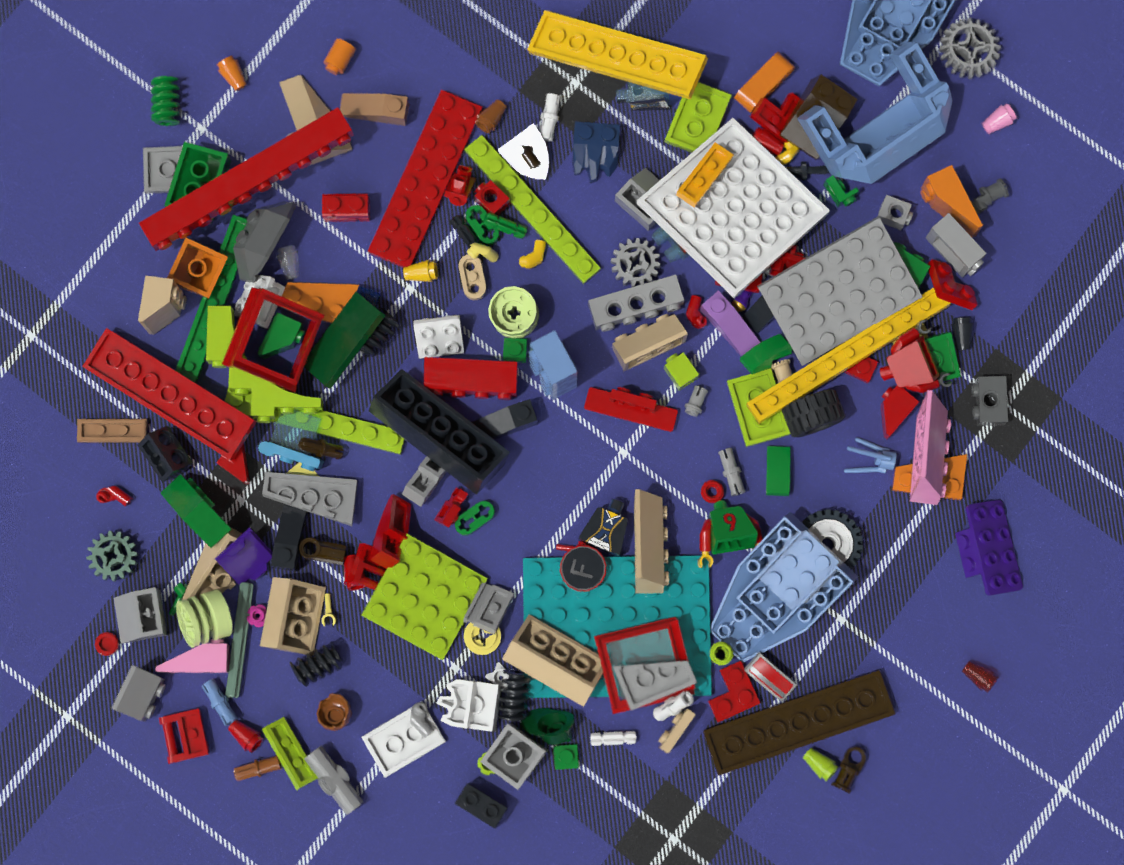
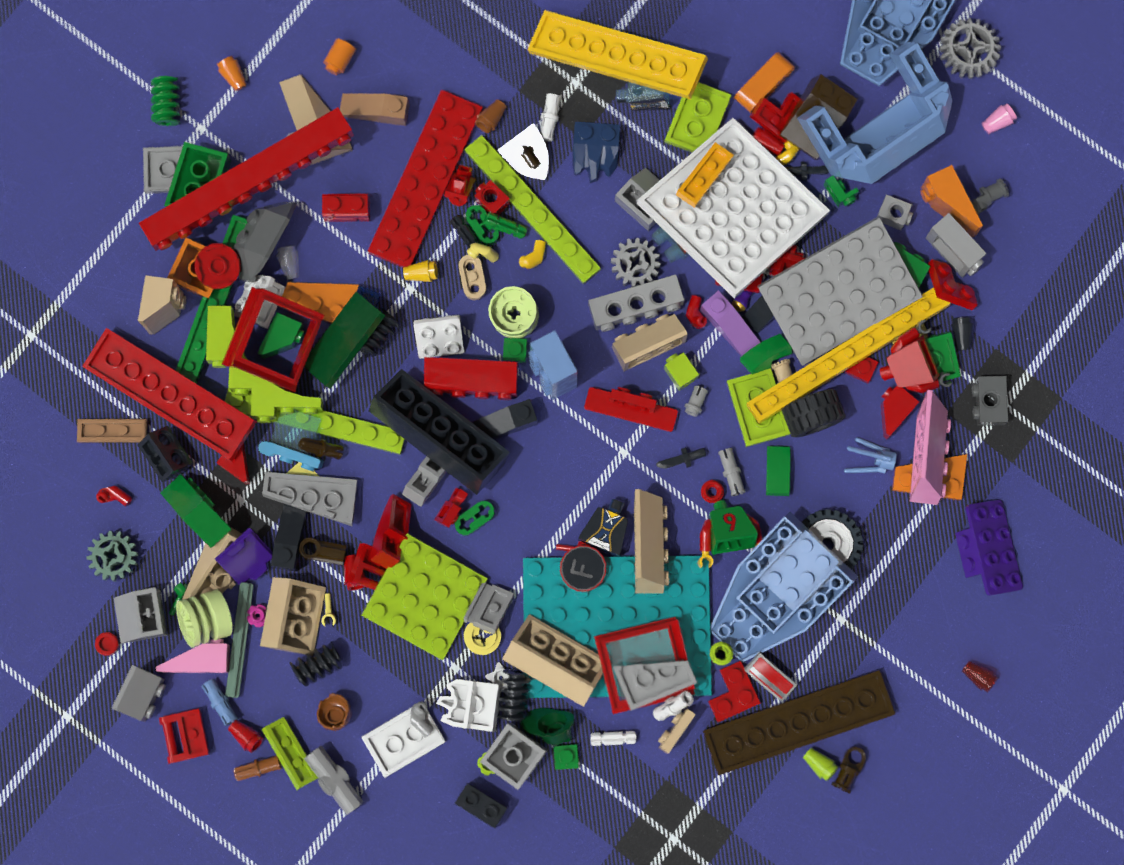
none -> red tile [194,243,240,289]
none -> black piece [656,447,706,469]

